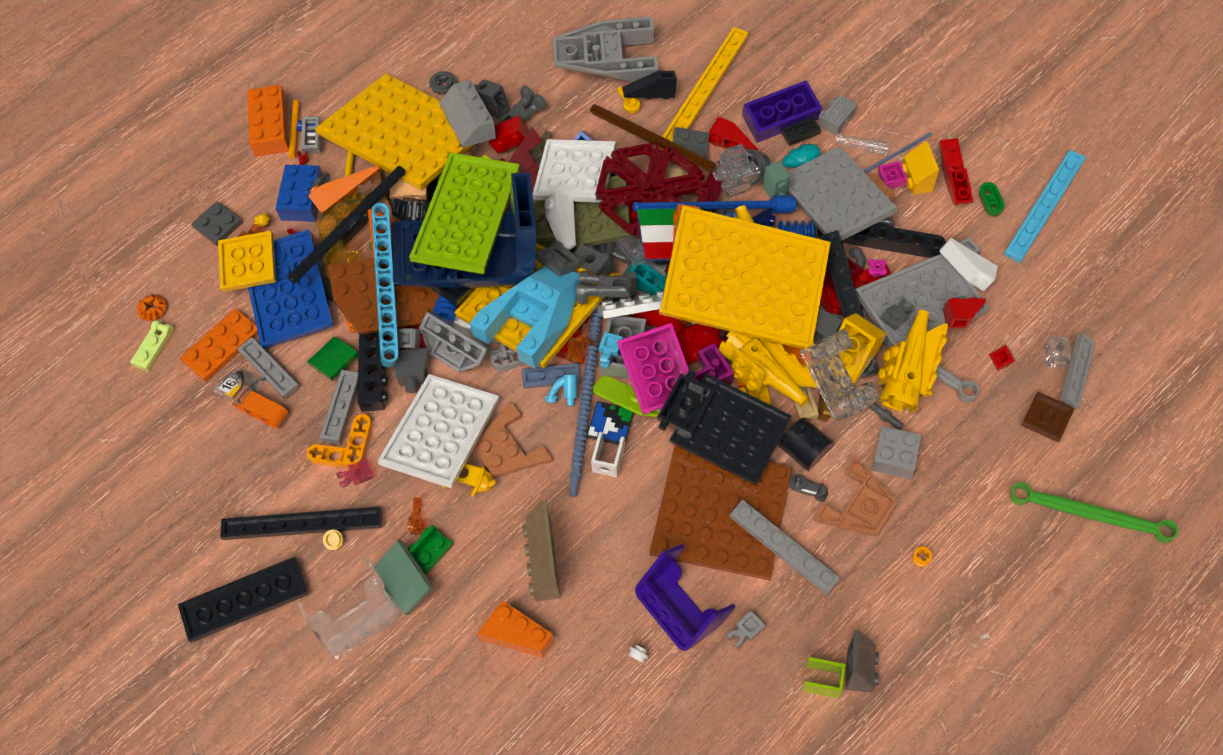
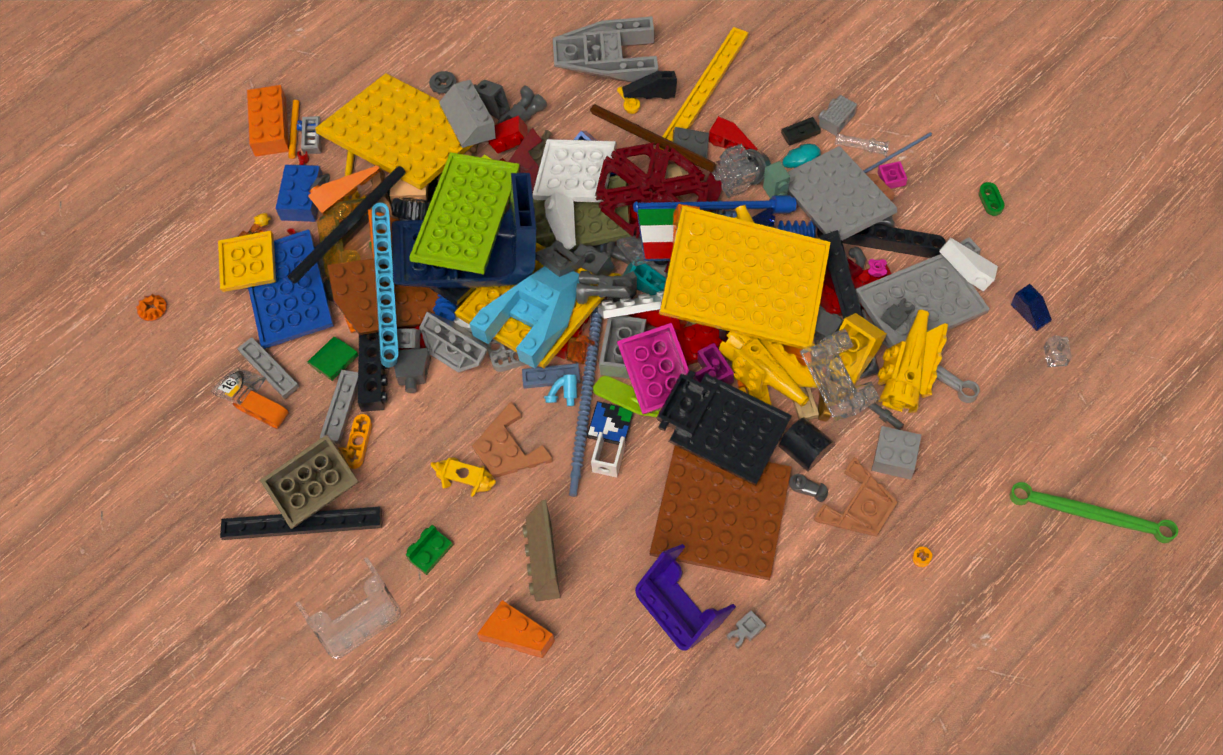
yellowish green plate [130,320,174,372] -> none
black plate [178,557,309,643] -> none
orange plate [179,308,258,382] -> none
dark grey plate [191,201,243,246] -> none
yellow plate [323,530,343,550] -> none
clear pink plate [336,459,374,487] -> none
sand green tile [374,540,434,615] -> none
white plate [378,374,499,489] -> none
clear orange plate [407,498,424,535] -> none
medium azure plate [599,332,623,368] -> none
white plate [628,645,649,663] -> none
light grey plate [729,500,840,595] -> none
dark purple brick [742,80,822,143] -> none
lime piece [802,657,846,699] -> none
dark grey slope [846,630,879,693] -> none
yellow slope [902,141,939,195] -> none
red slope [939,138,974,205] -> none
red slope [943,297,986,329] -> none
red slope [989,345,1015,371] -> none
medium azure tile [1004,150,1086,263] -> none
reddish brown plate [1021,392,1075,443] -> none
light grey plate [1060,333,1096,409] -> none
none -> dark tan slope [260,435,359,529]
none -> clear blue slope [1011,284,1052,331]

